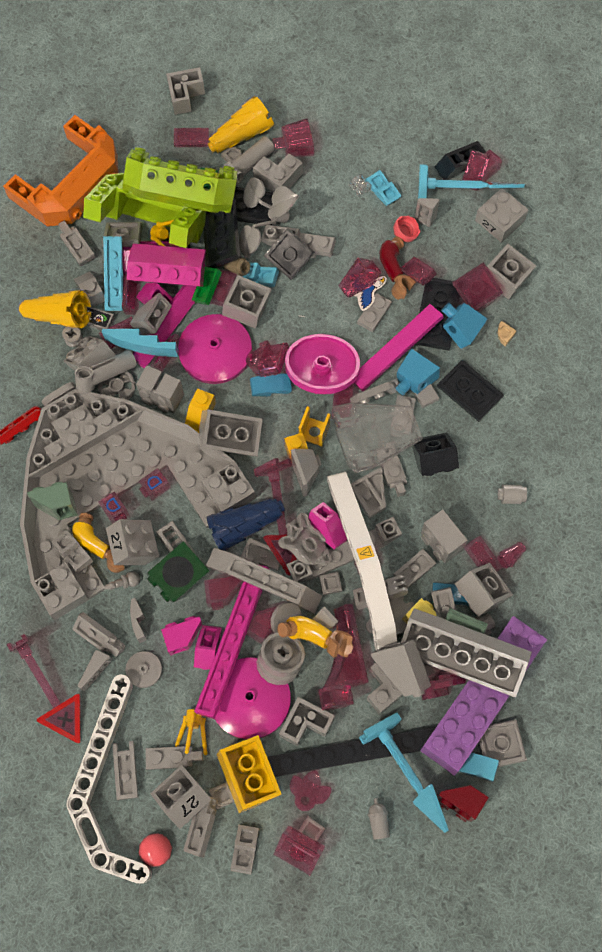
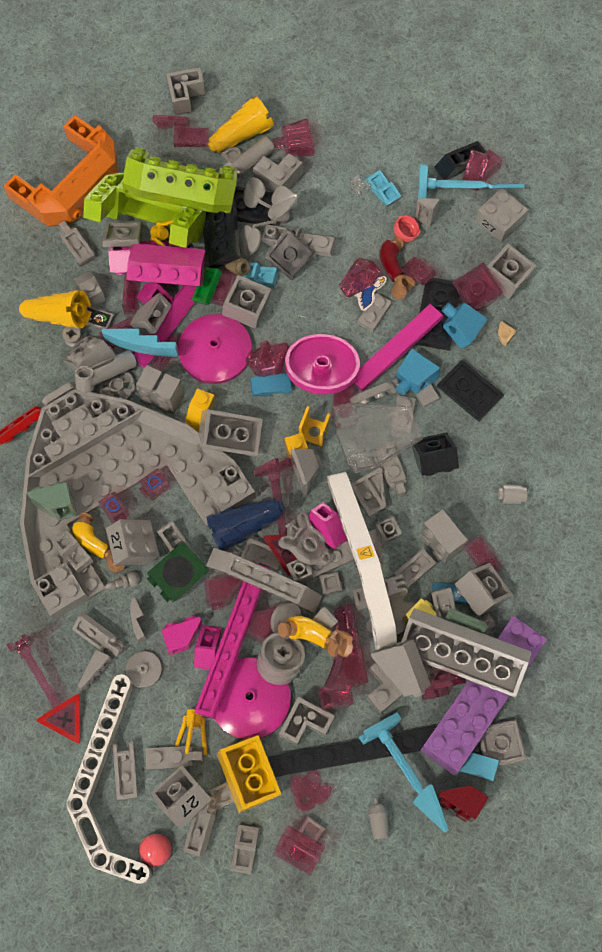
medium azure tile [103,236,124,311] -> none
clear pink cone [497,542,526,569] -> none
none -> clear pink plate [153,115,190,130]

